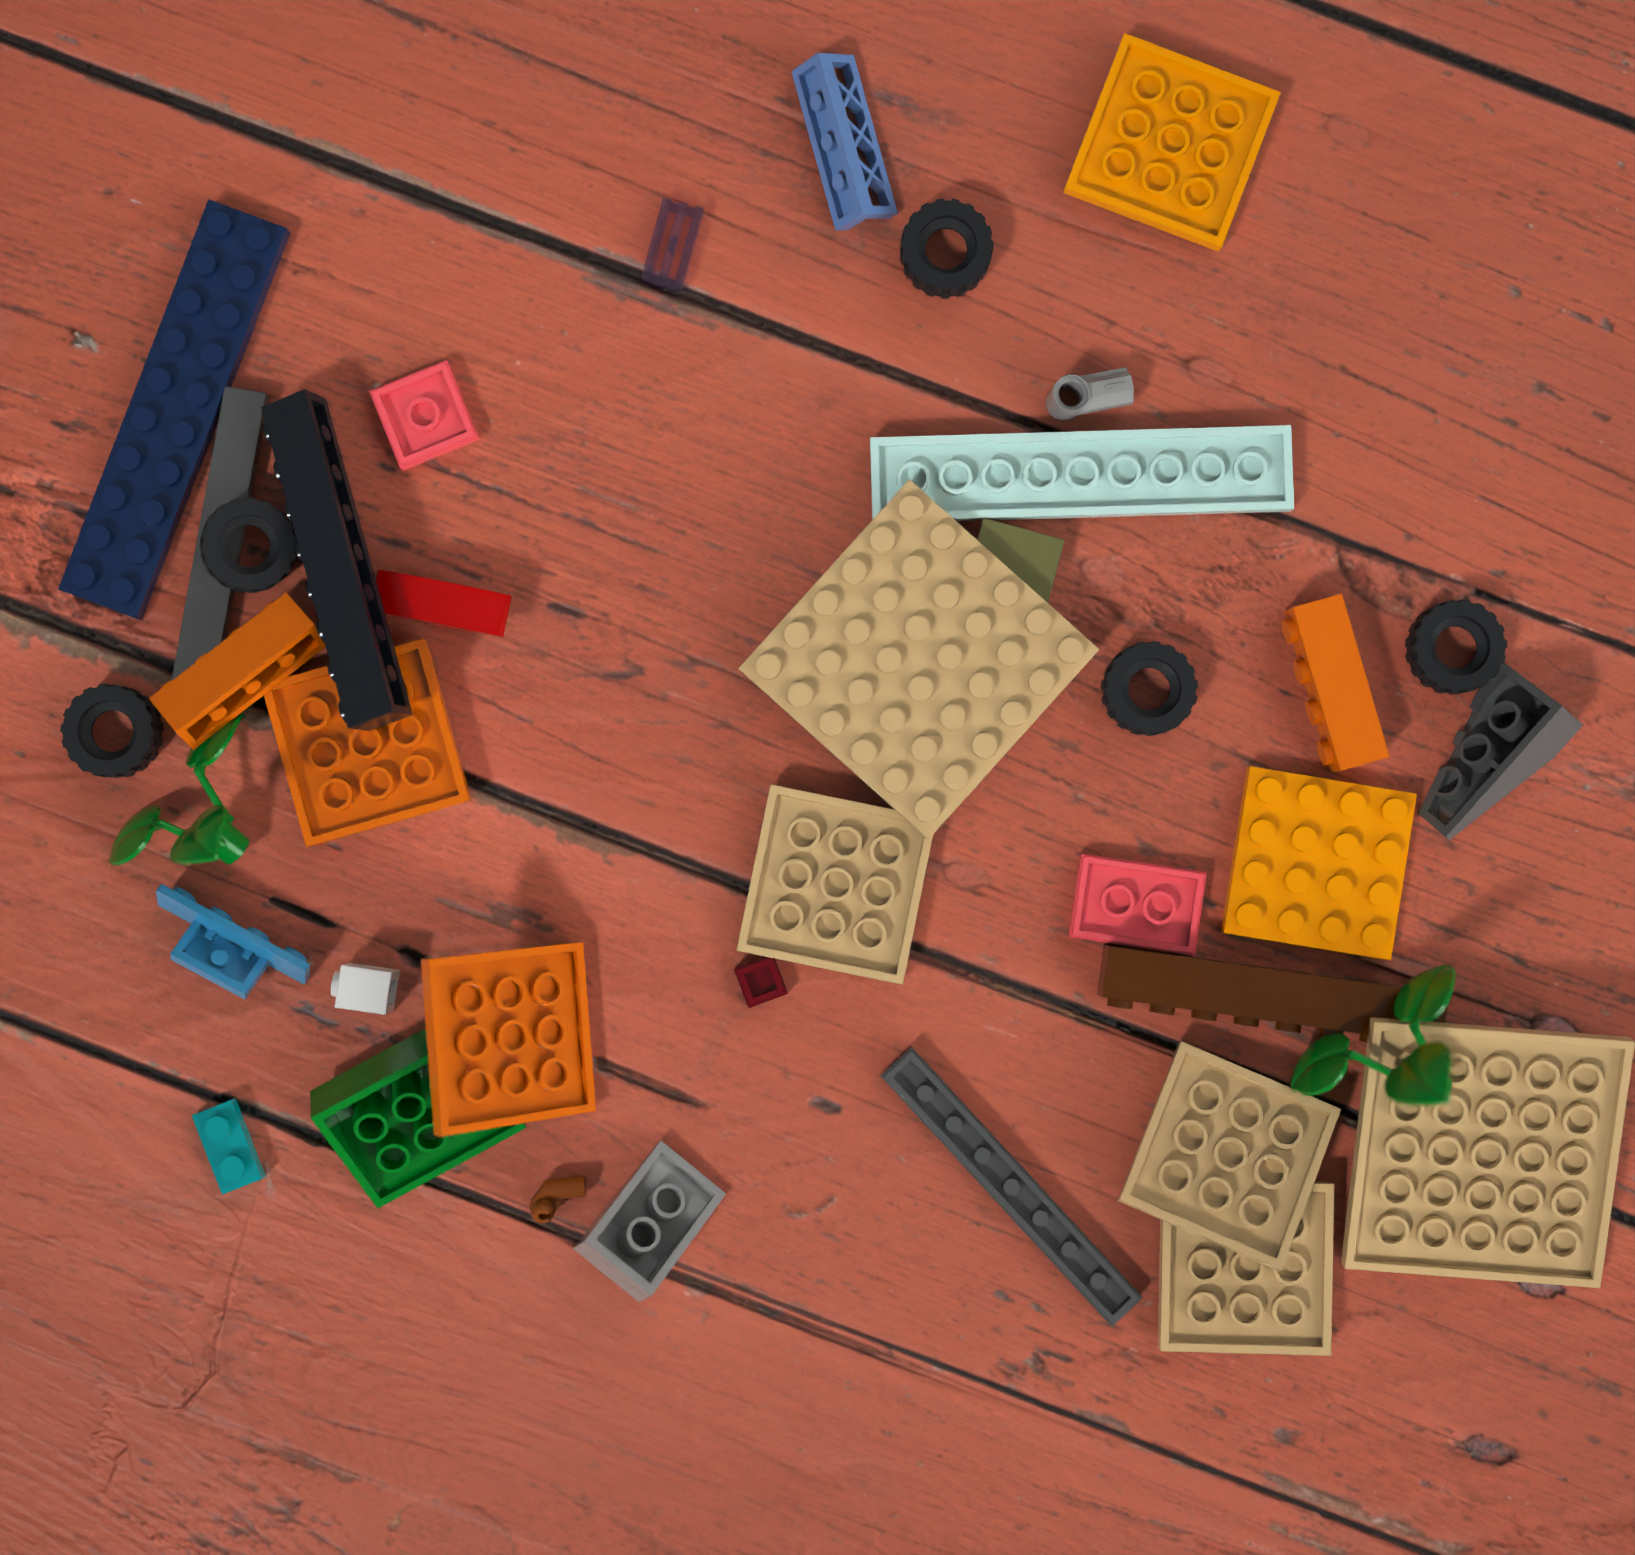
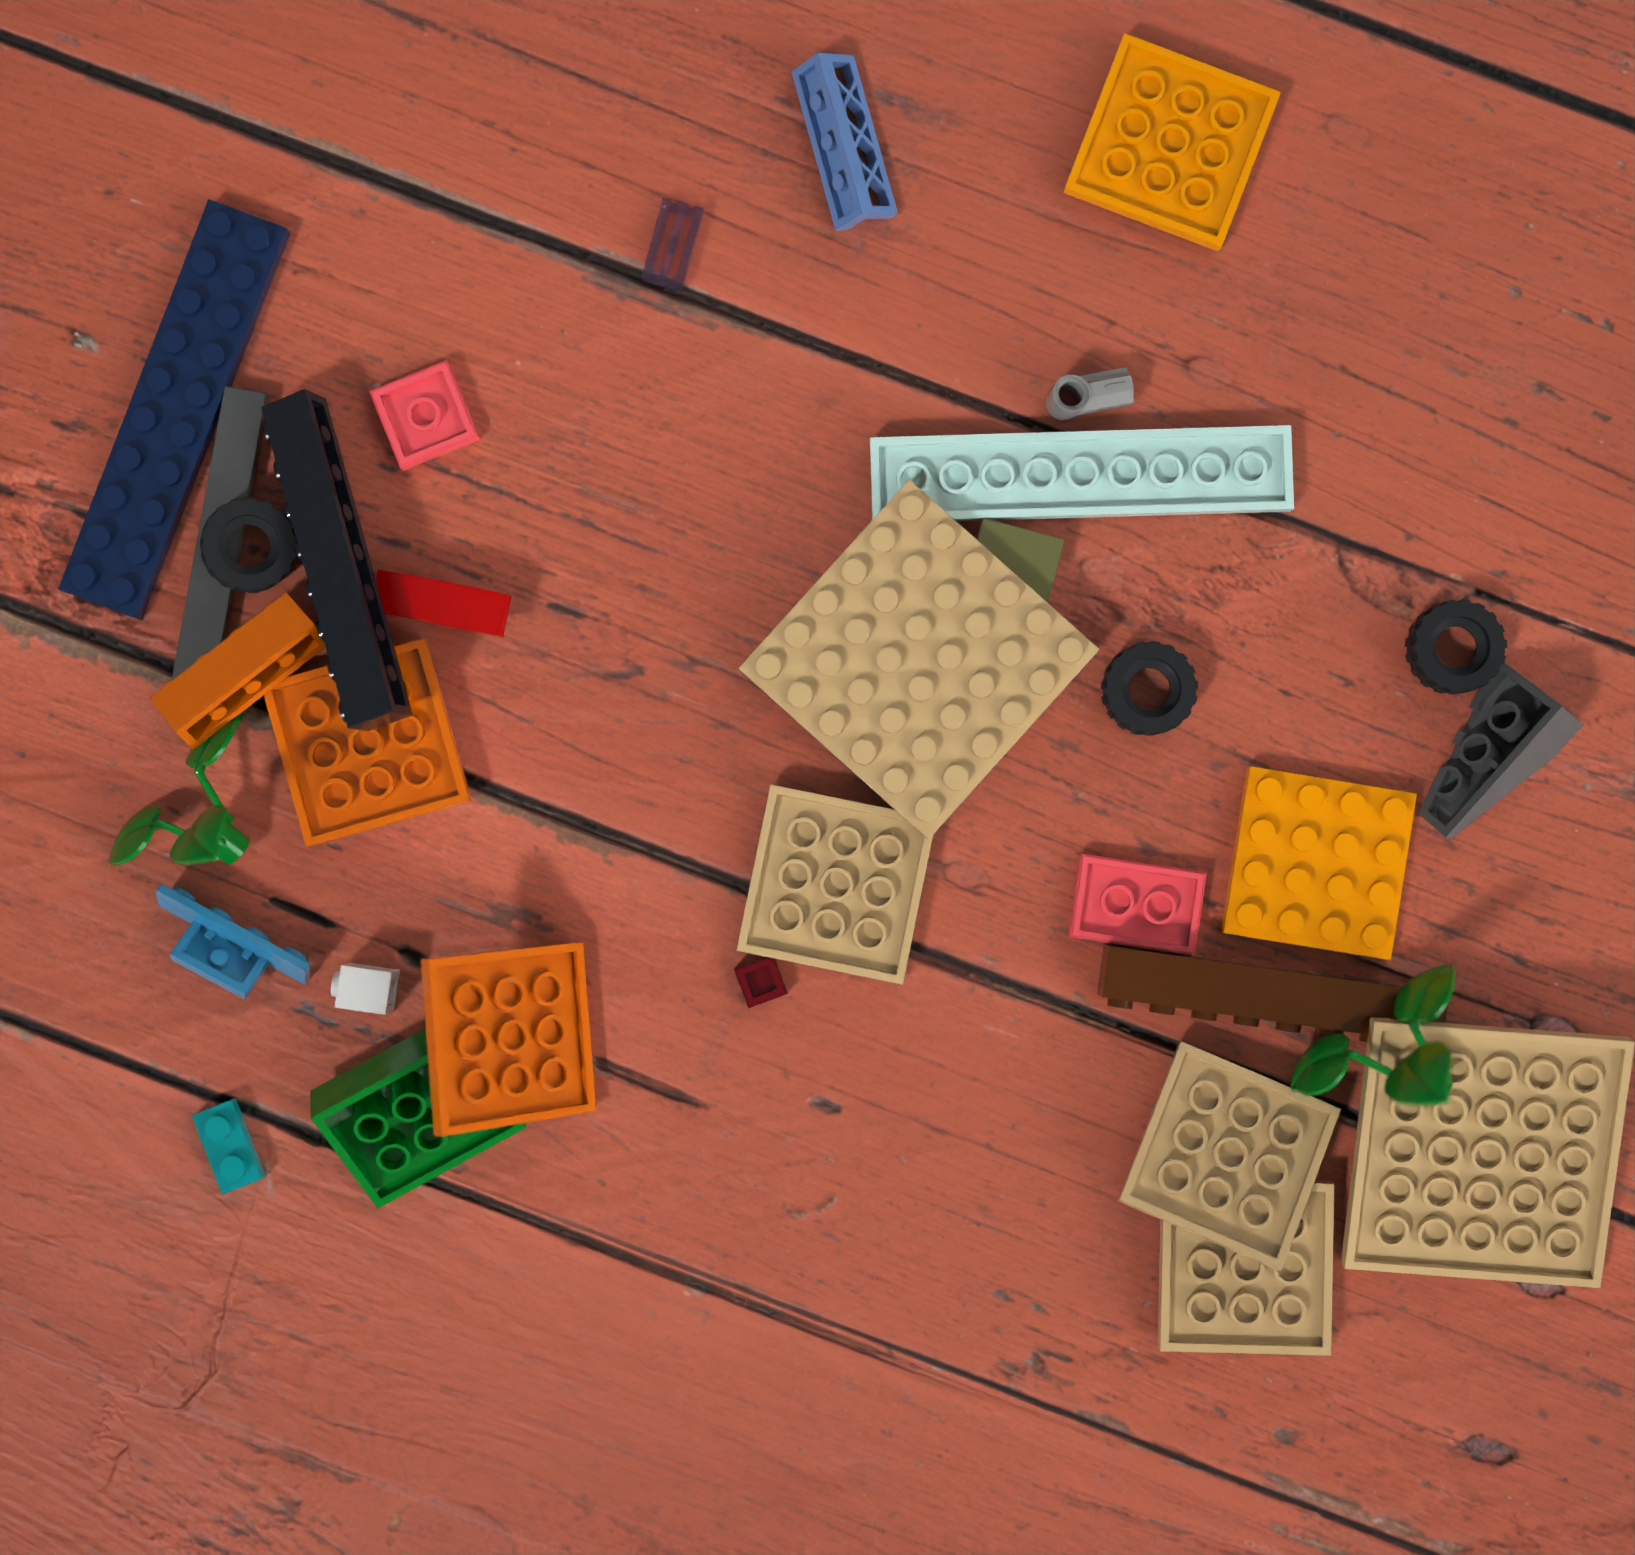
black tyre [60,684,164,778] -> none
dark orange arm [529,1176,587,1224] -> none
light grey slope [573,1141,726,1302] -> none
dark grey tile [880,1047,1143,1327] -> none
black tyre [900,198,994,299] -> none
orange brick [1281,593,1390,772] -> none

